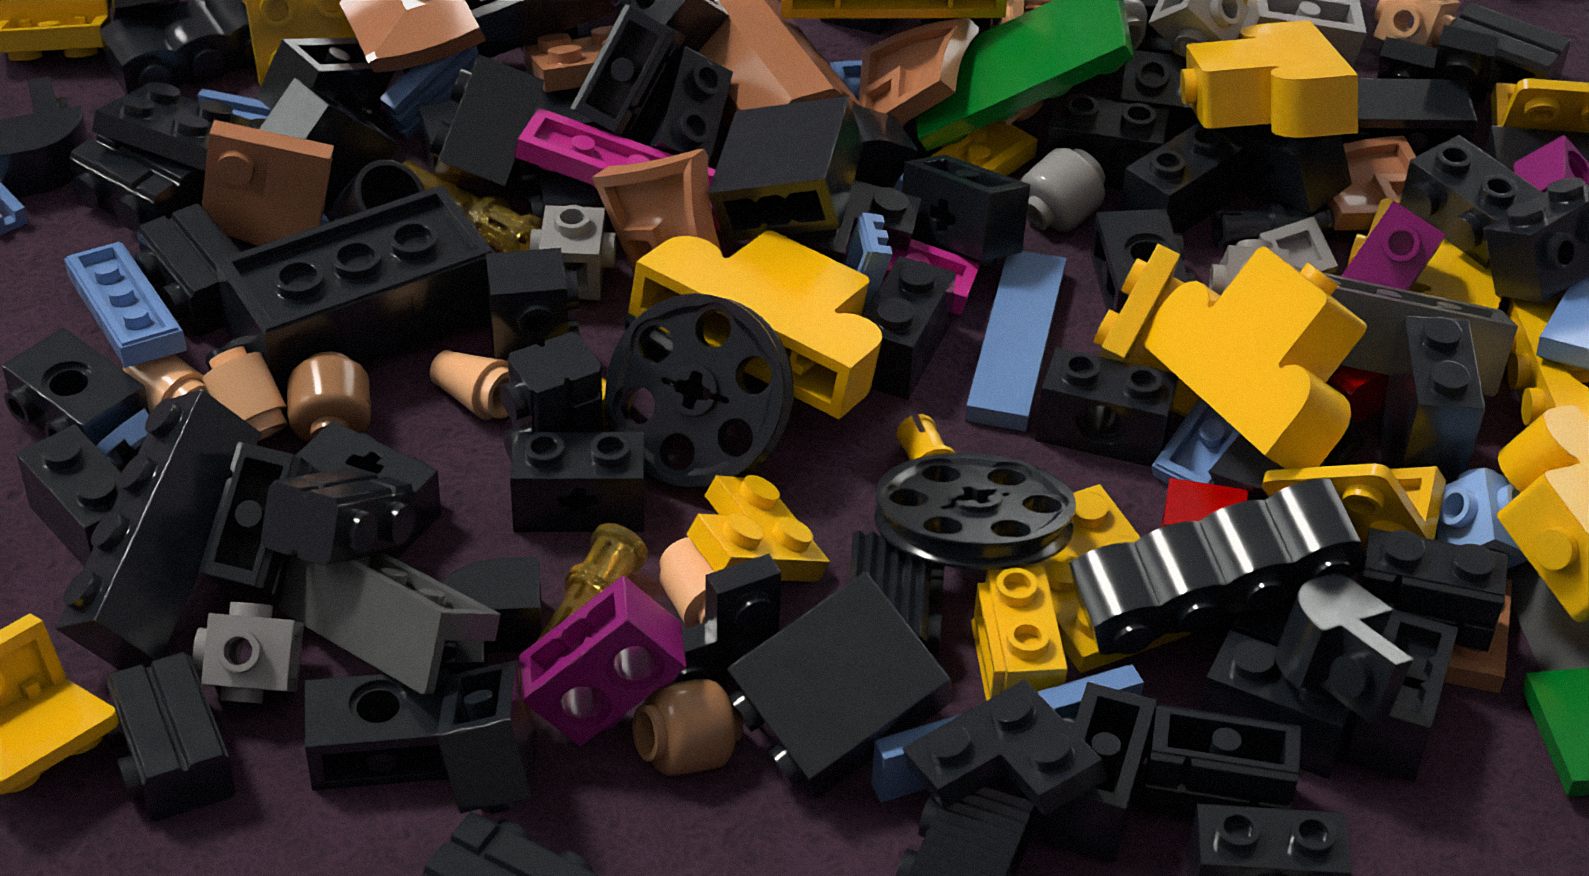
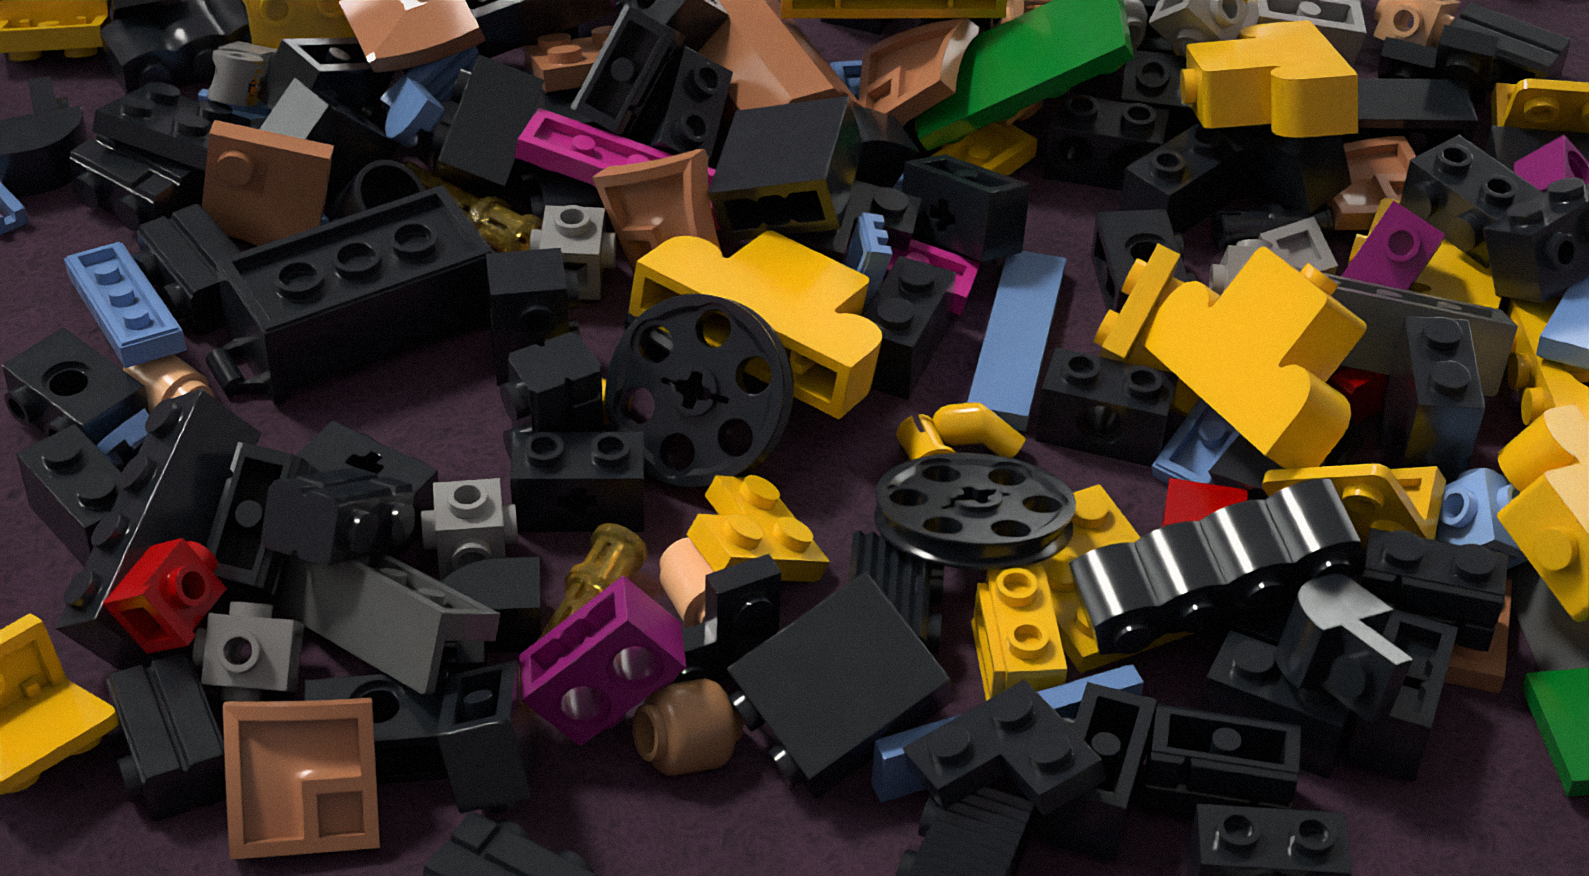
light nougat brick [202,346,288,441] -> none
medium nougat head [287,351,371,442] -> none
light nougat cone [430,350,509,420] -> none
light grey head [1021,148,1106,233] -> none
none -> red brick [102,538,227,654]
none -> light grey leg [207,41,277,107]
none -> nougat plate [223,698,380,860]
none -> medium blue tile [385,76,445,148]
none -> light grey brick [421,478,518,582]
none -> yellow arm [932,402,1026,458]

